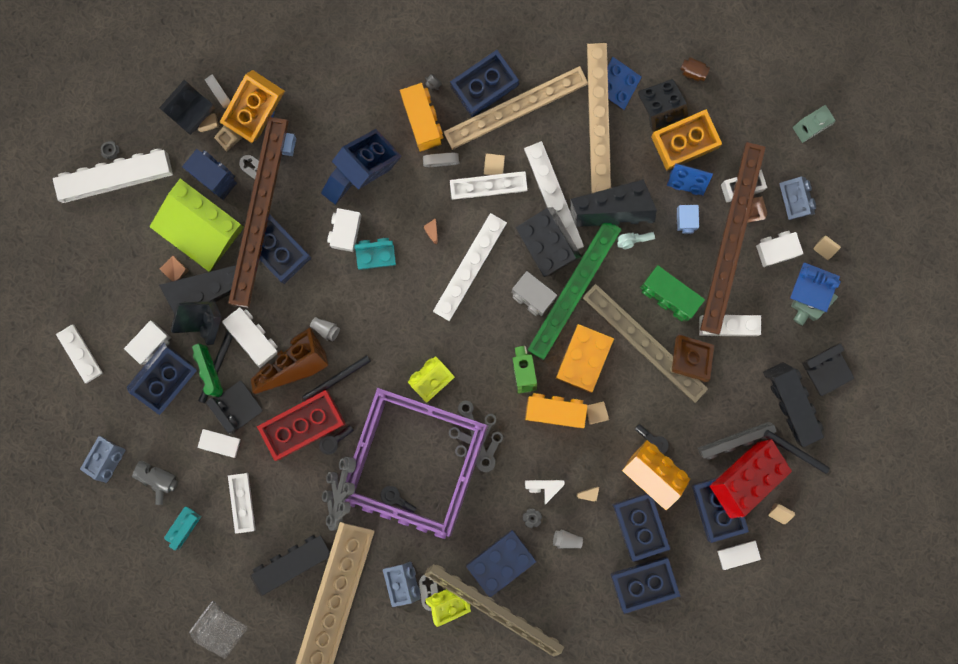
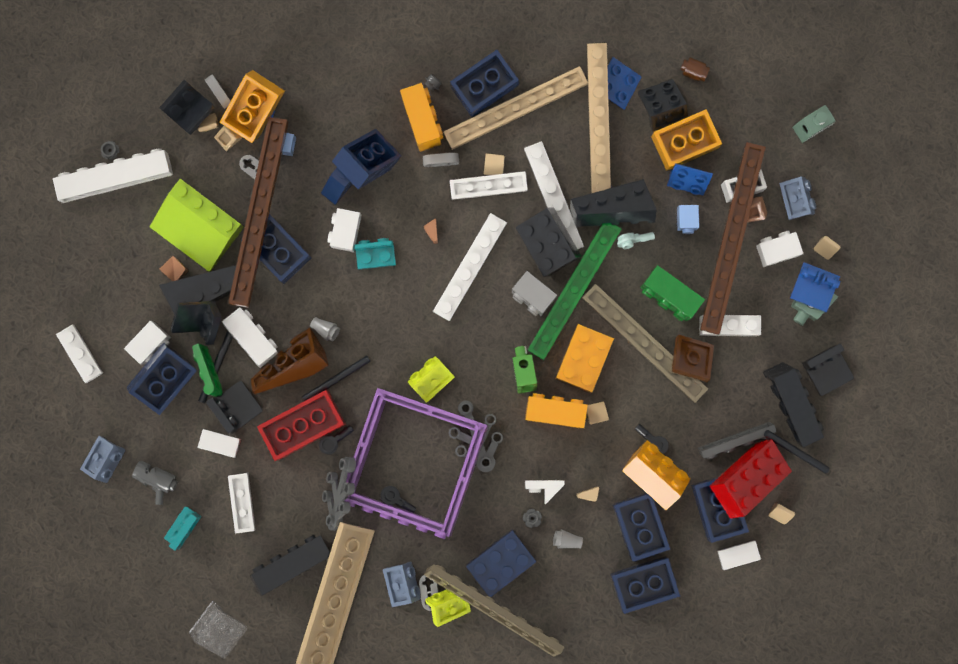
dark blue brick [182,149,237,200] -> none

